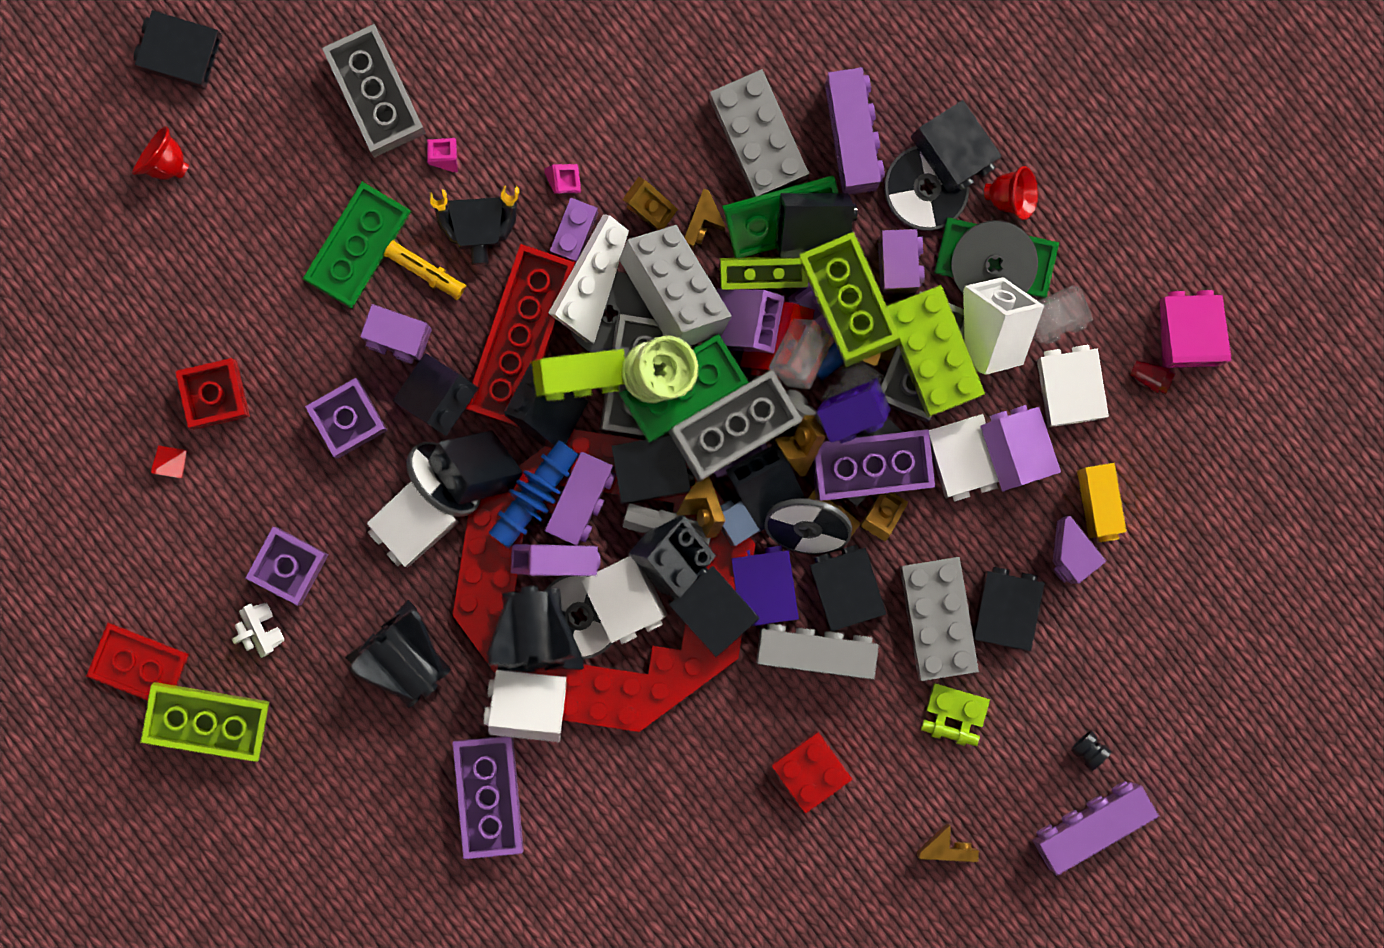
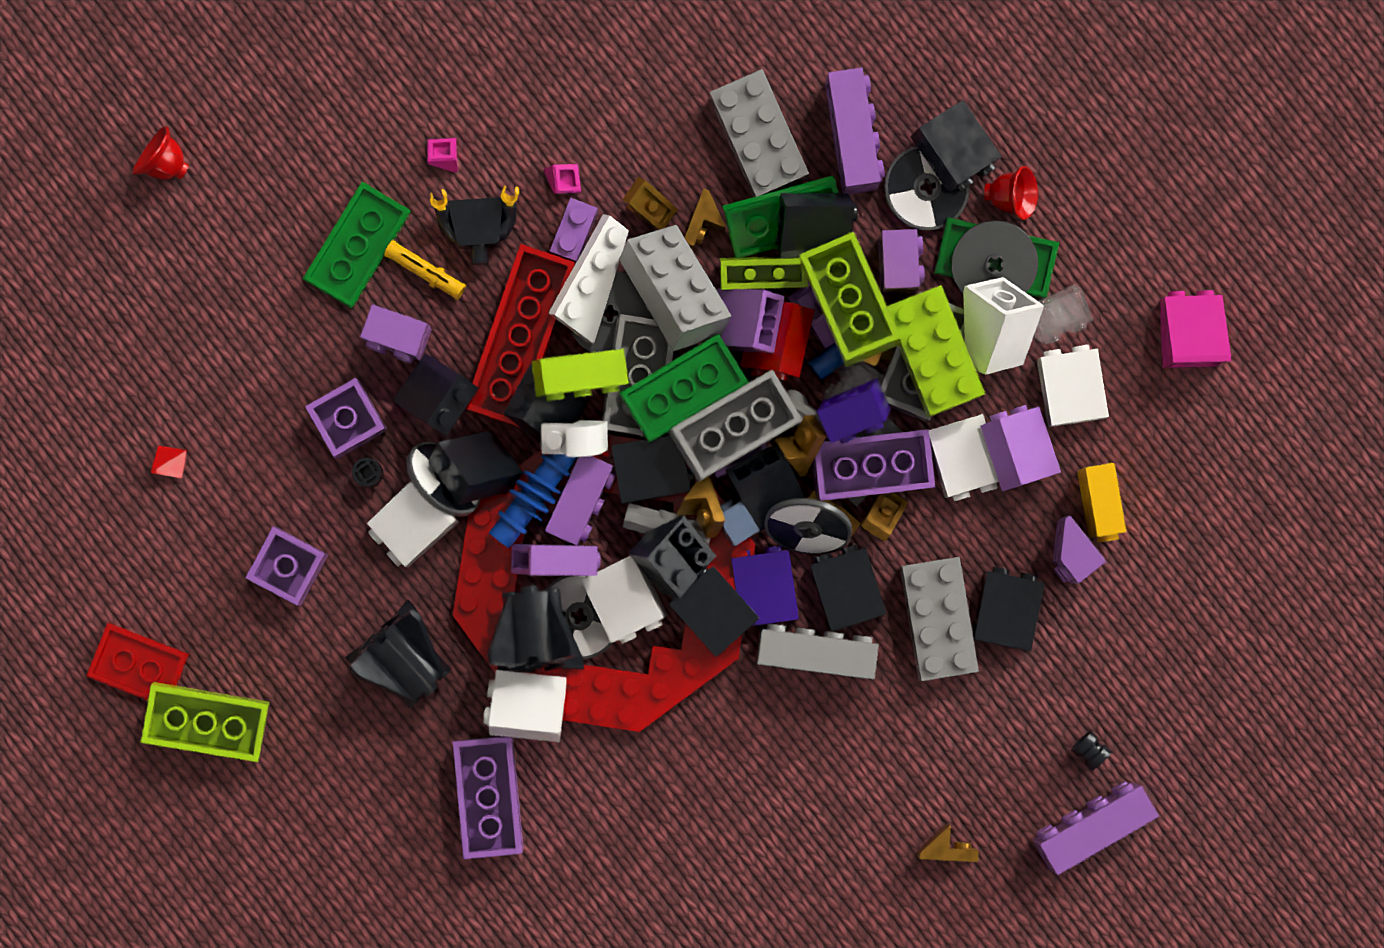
black brick [133,10,222,90] -> none
red brick [175,358,250,430] -> none
white hips [232,603,285,658] -> none
light grey brick [322,24,426,158] -> none
yellowish green wheel [622,336,698,403] -> none
clear brick [769,319,834,389] -> none
red brick [770,731,853,814] -> none
lime plate [921,683,990,747] -> none
dark red cone [1130,360,1175,394] -> none
none -> black wheel [352,458,384,488]
none -> white brick [541,420,608,457]

